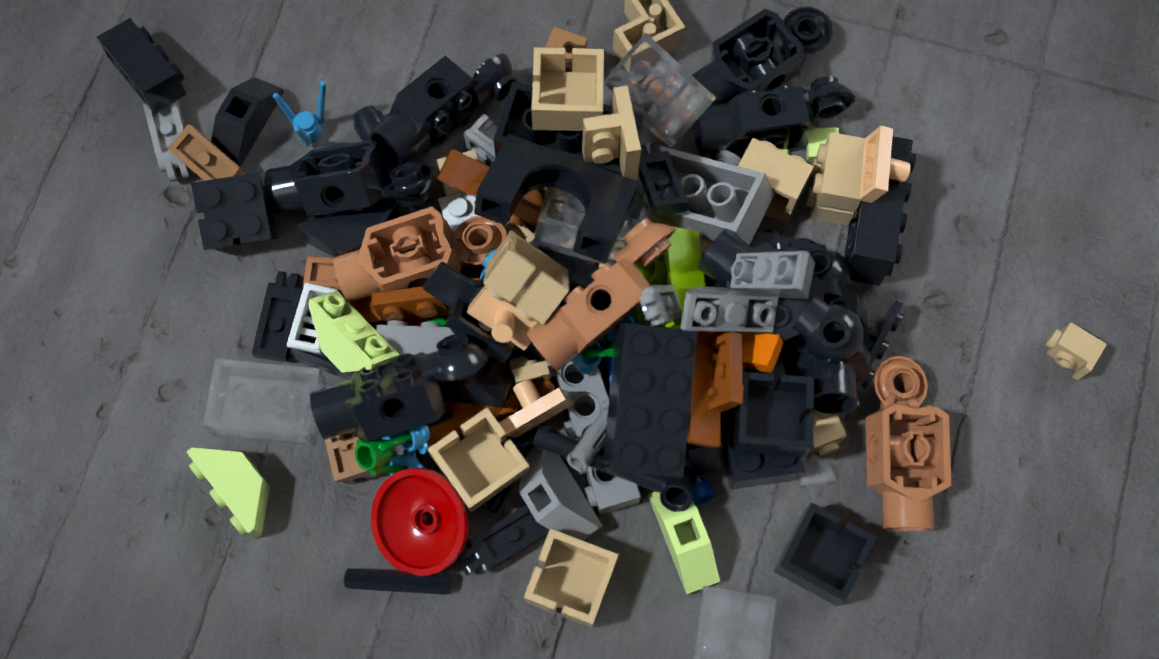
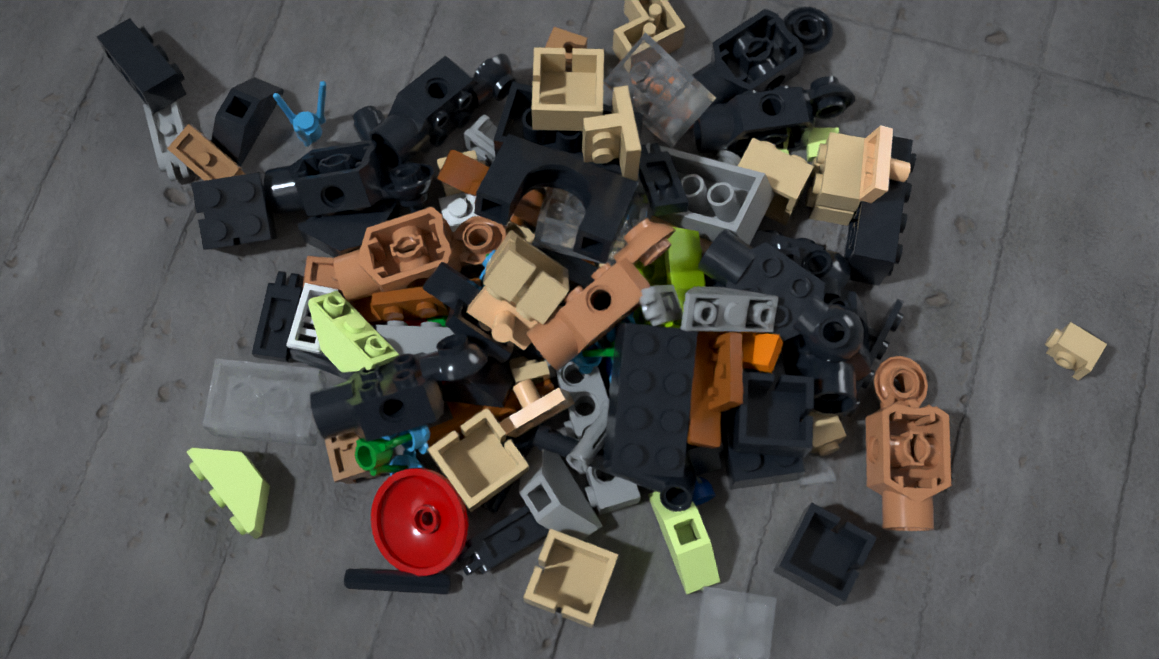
light grey slope [730,251,815,299] -> none

